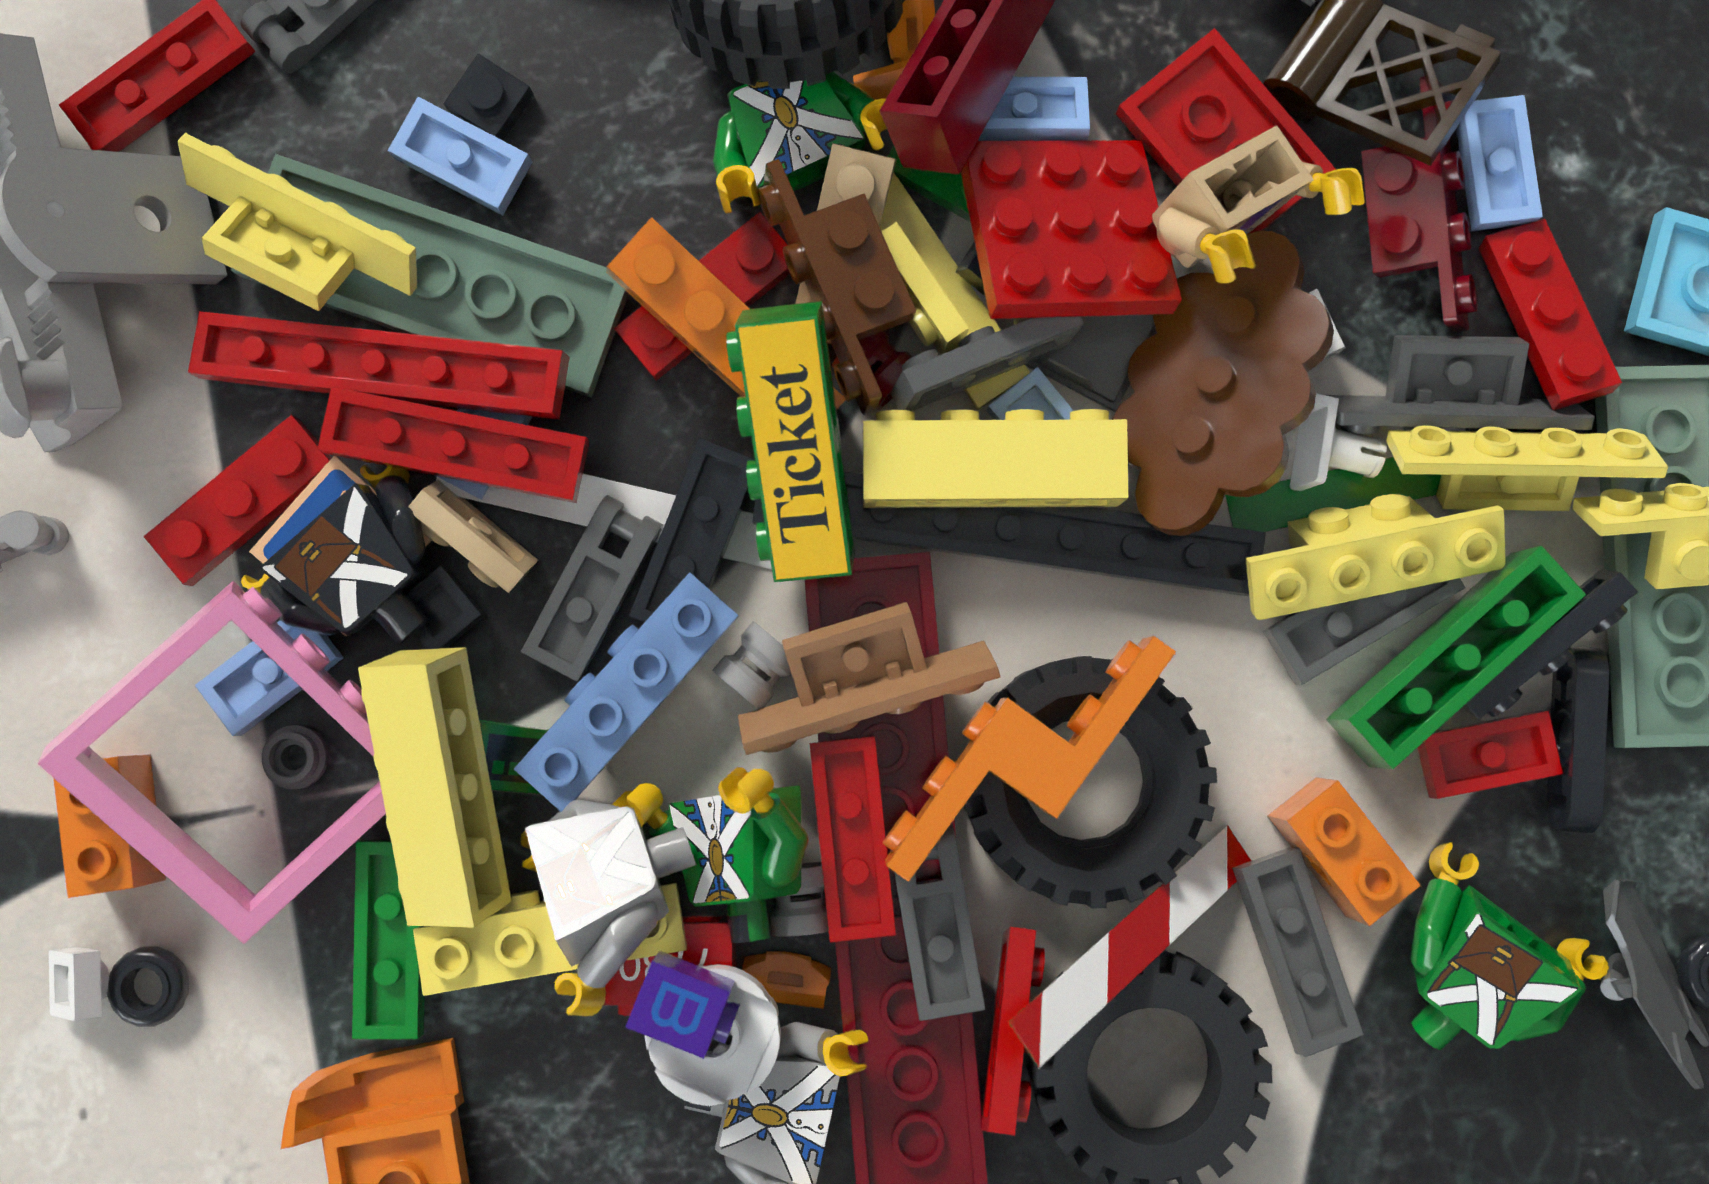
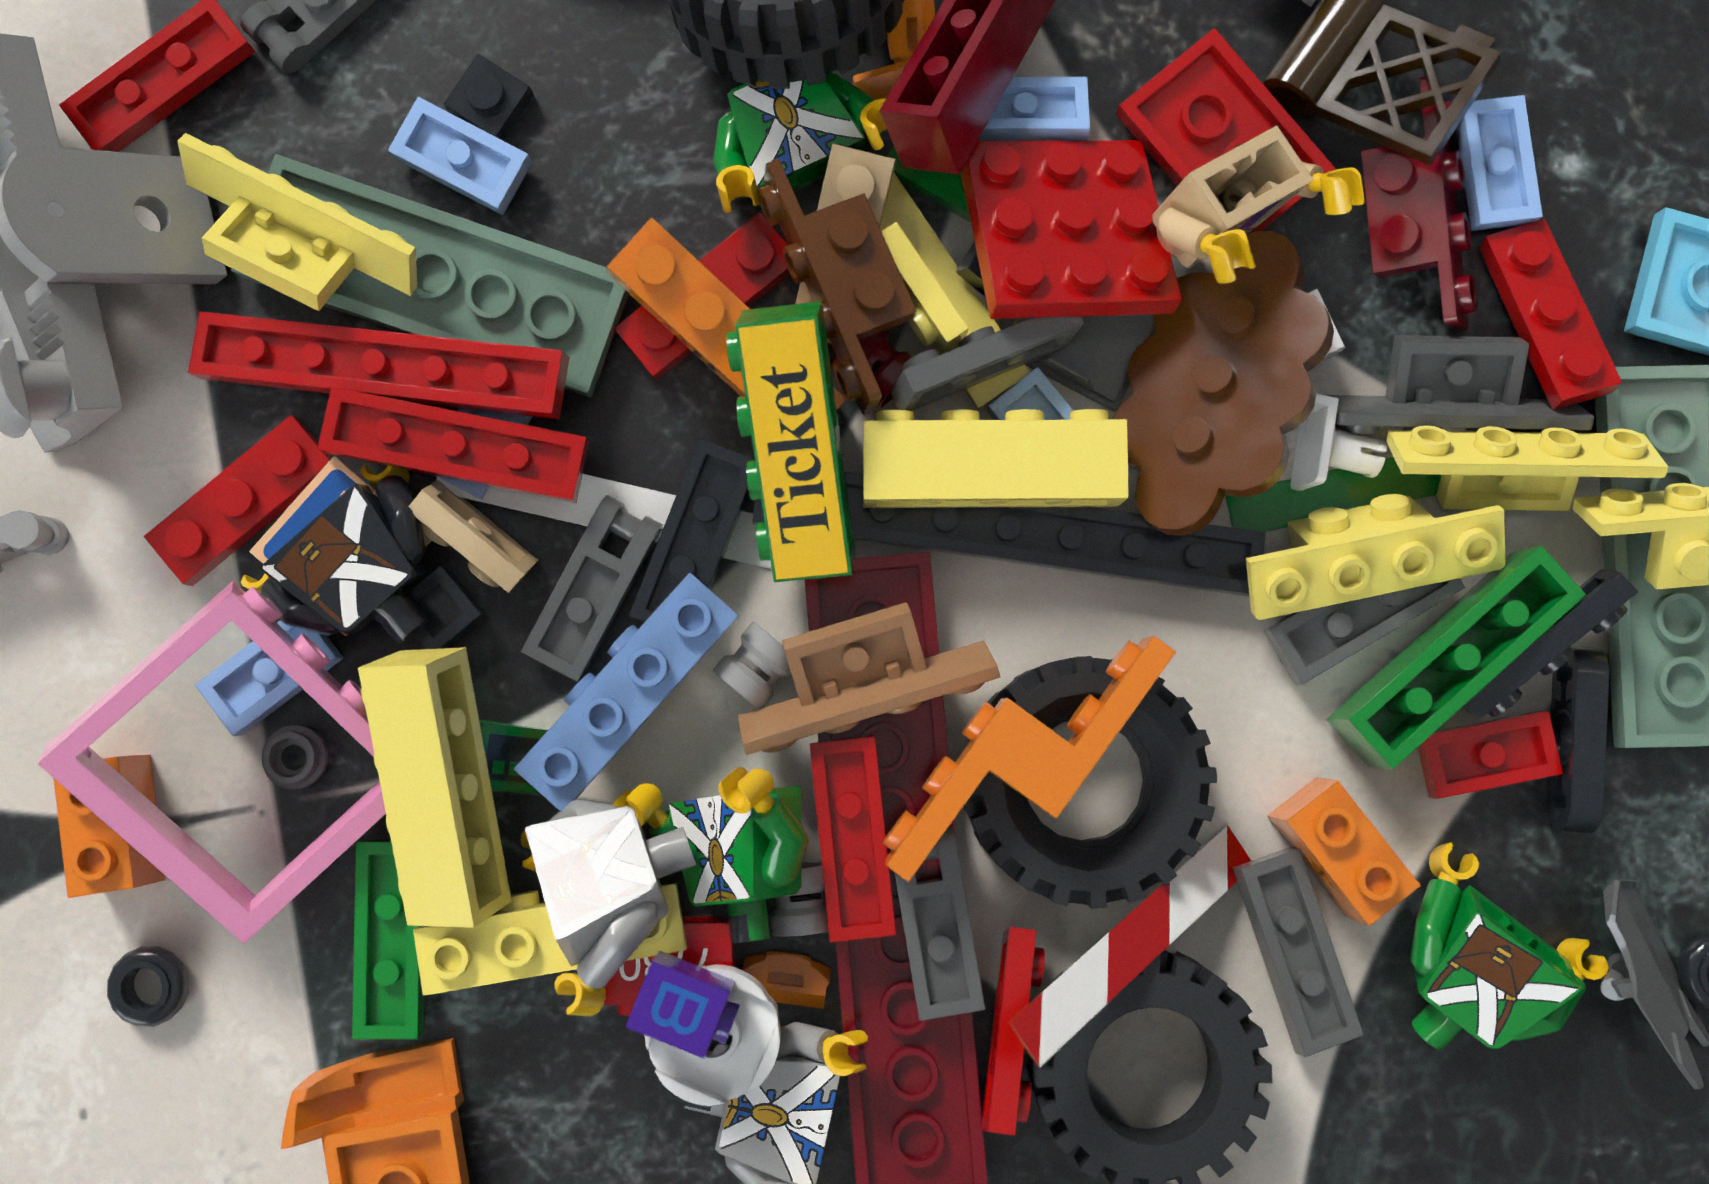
white plate [49,947,109,1021] -> none

